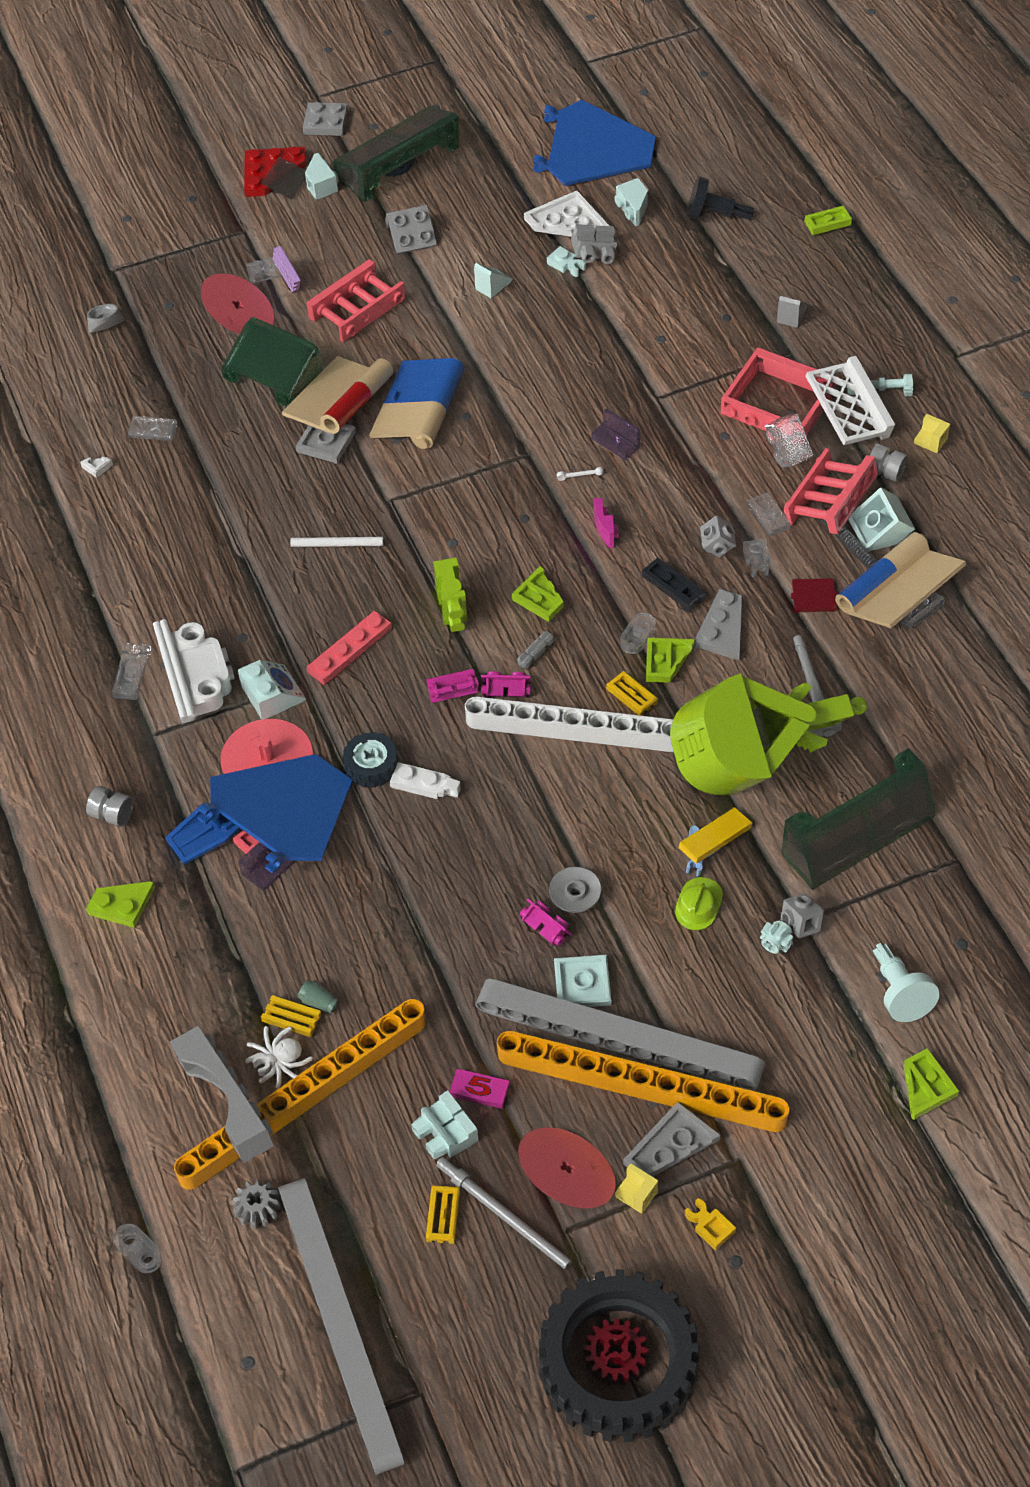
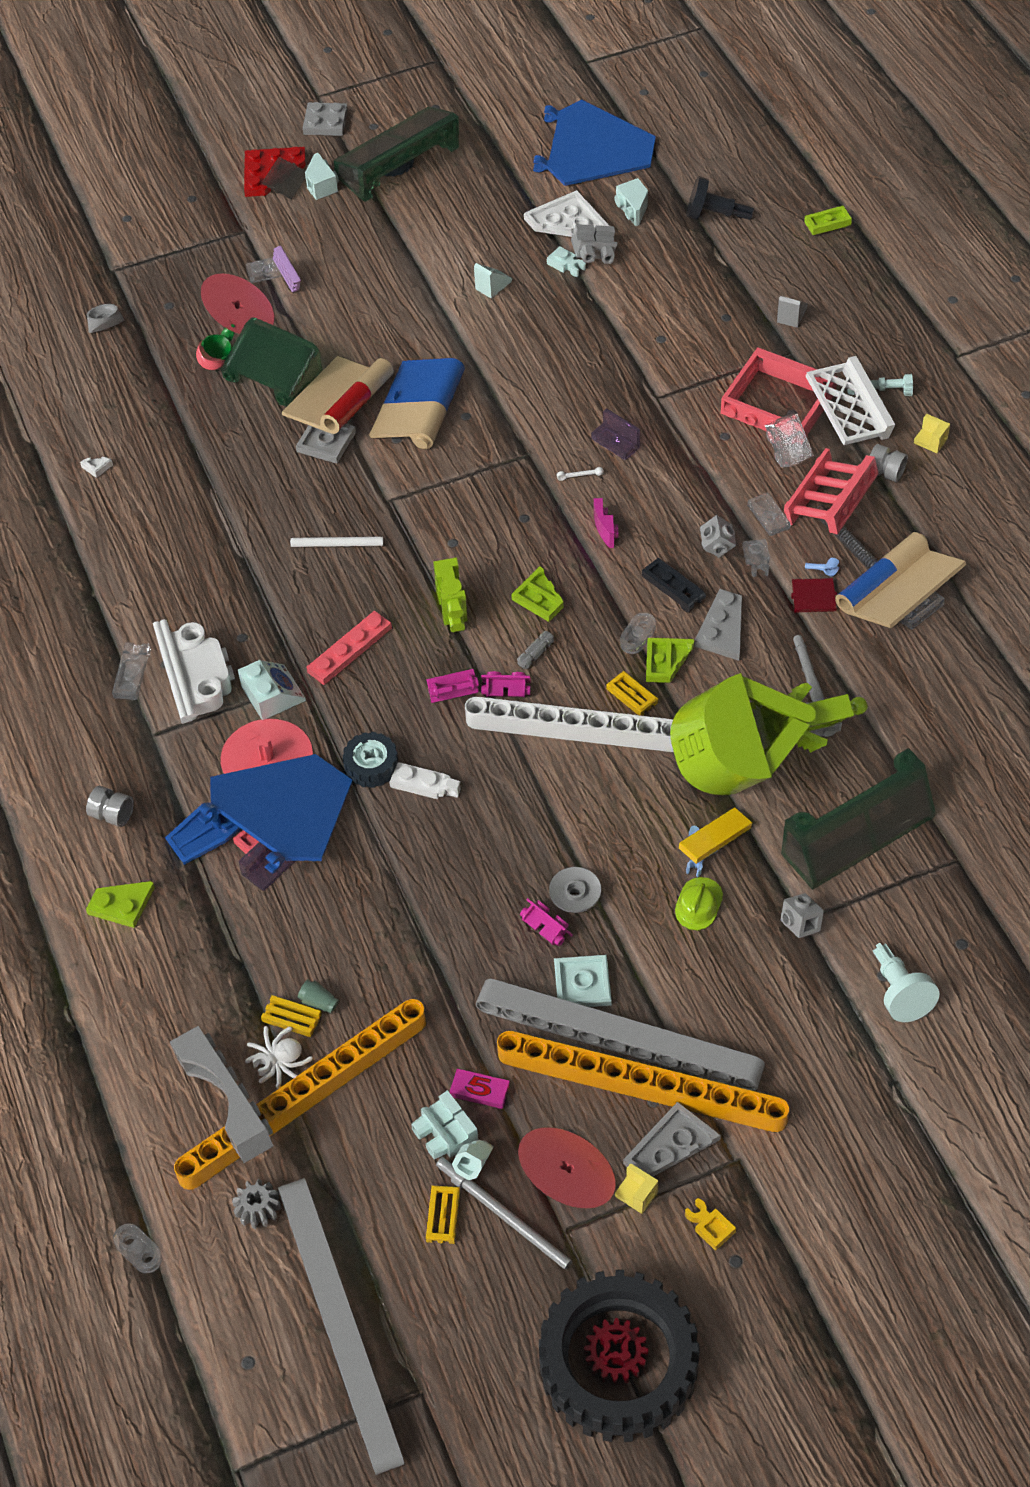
clear plate [128,416,177,441] -> none
coral fence [307,259,405,343] -> none
light grey bracket [385,205,436,254] -> none
light aqua gear [760,921,794,954] -> none
light aqua slope [848,488,915,551] -> none
lime wing [903,1048,959,1120] -> none
none -> green hair [196,324,235,370]
none -> light aqua rock [452,1140,494,1180]
none -> light blue hand [805,558,840,576]

